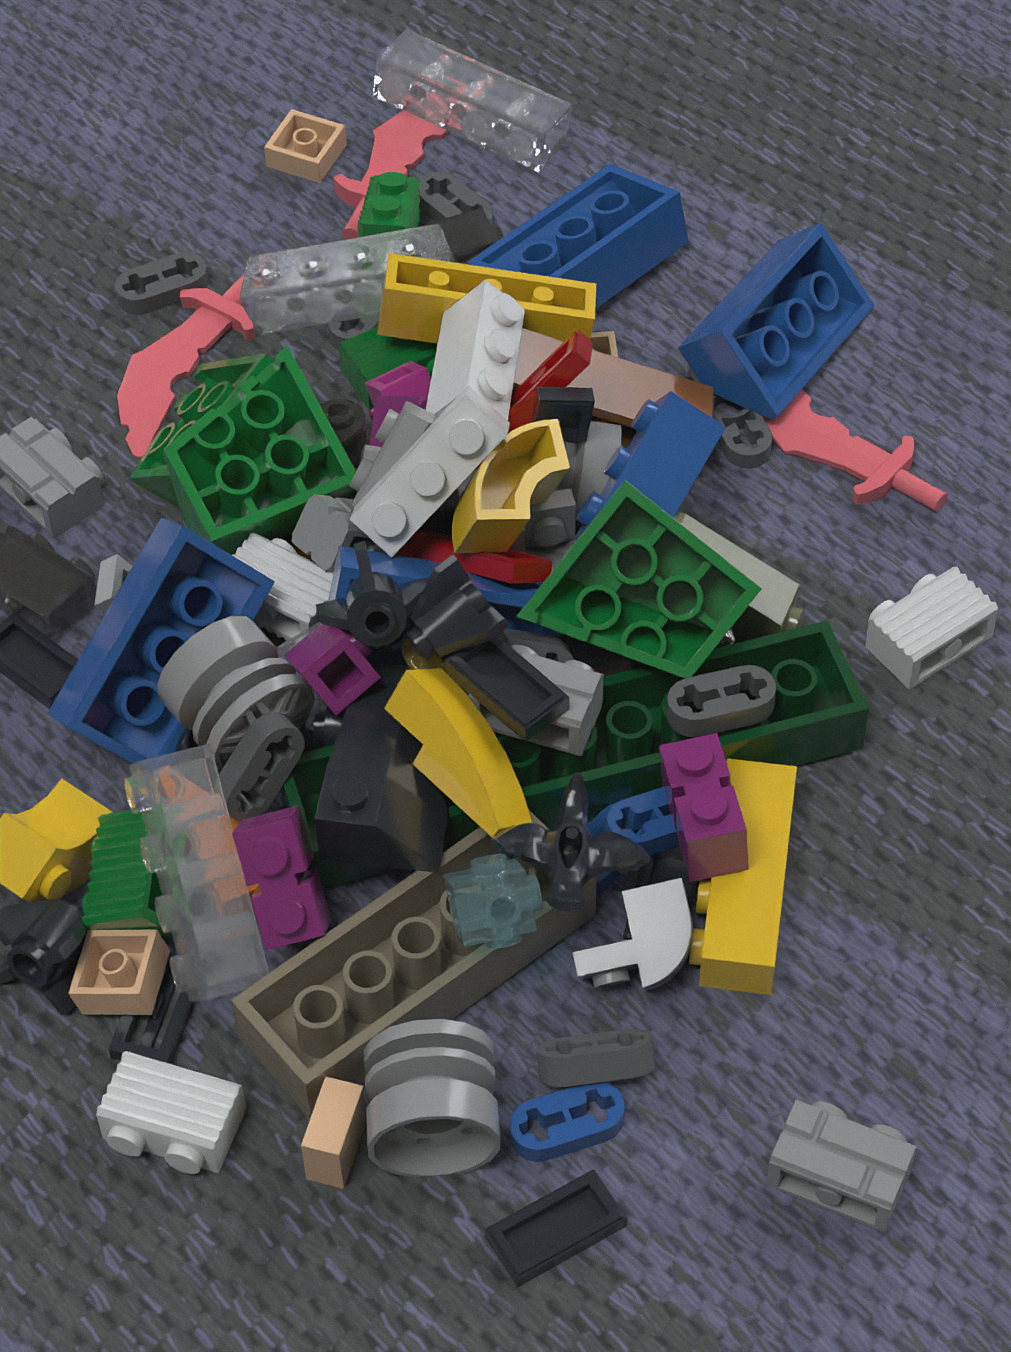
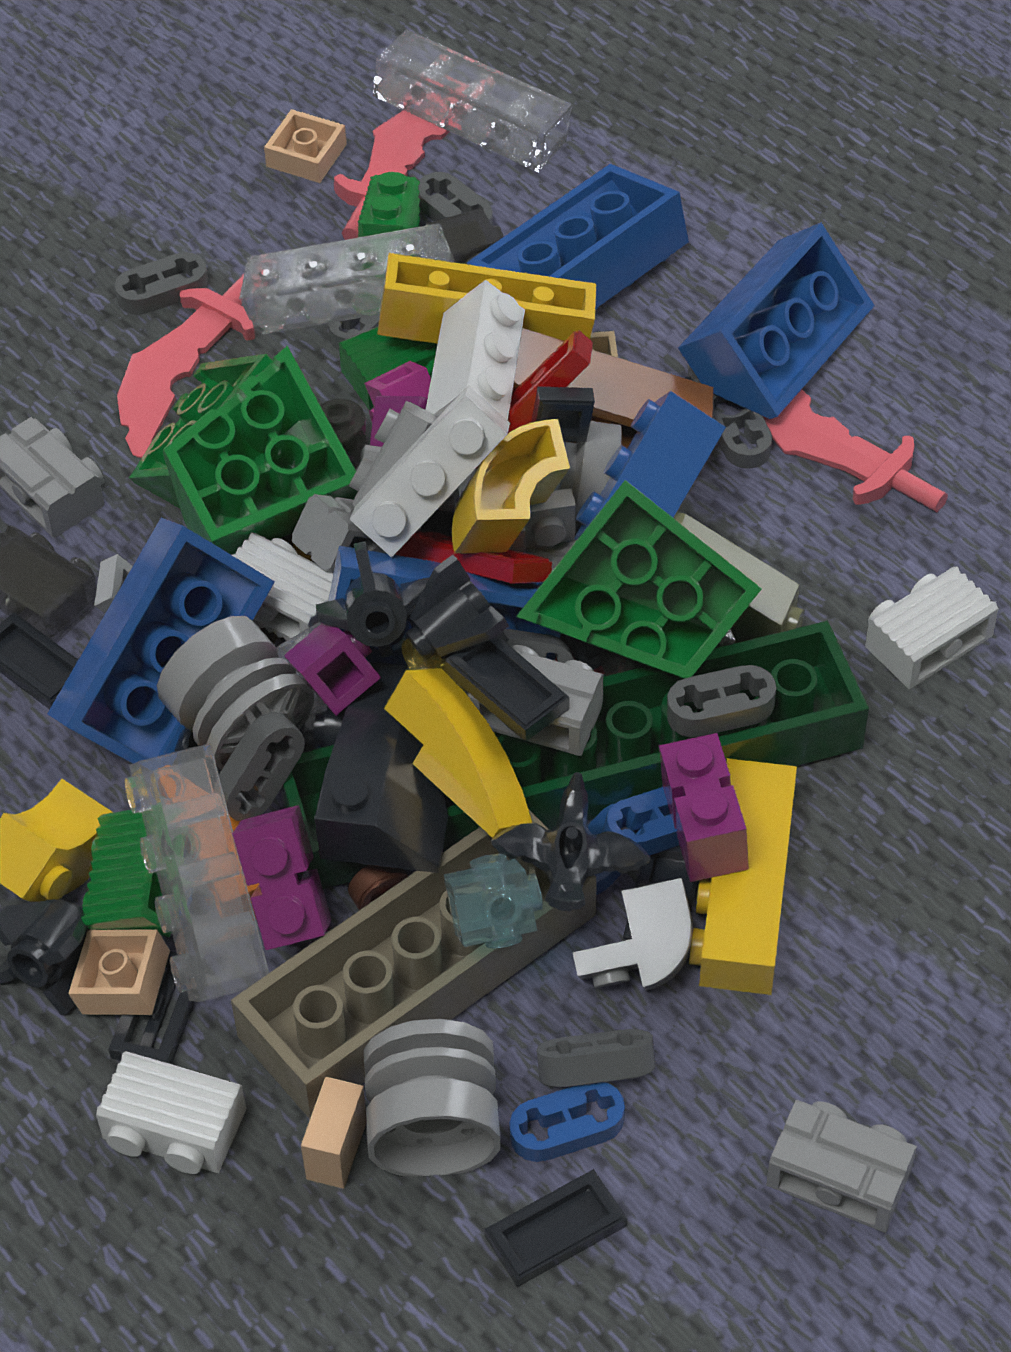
none -> copper tile [348,865,408,910]

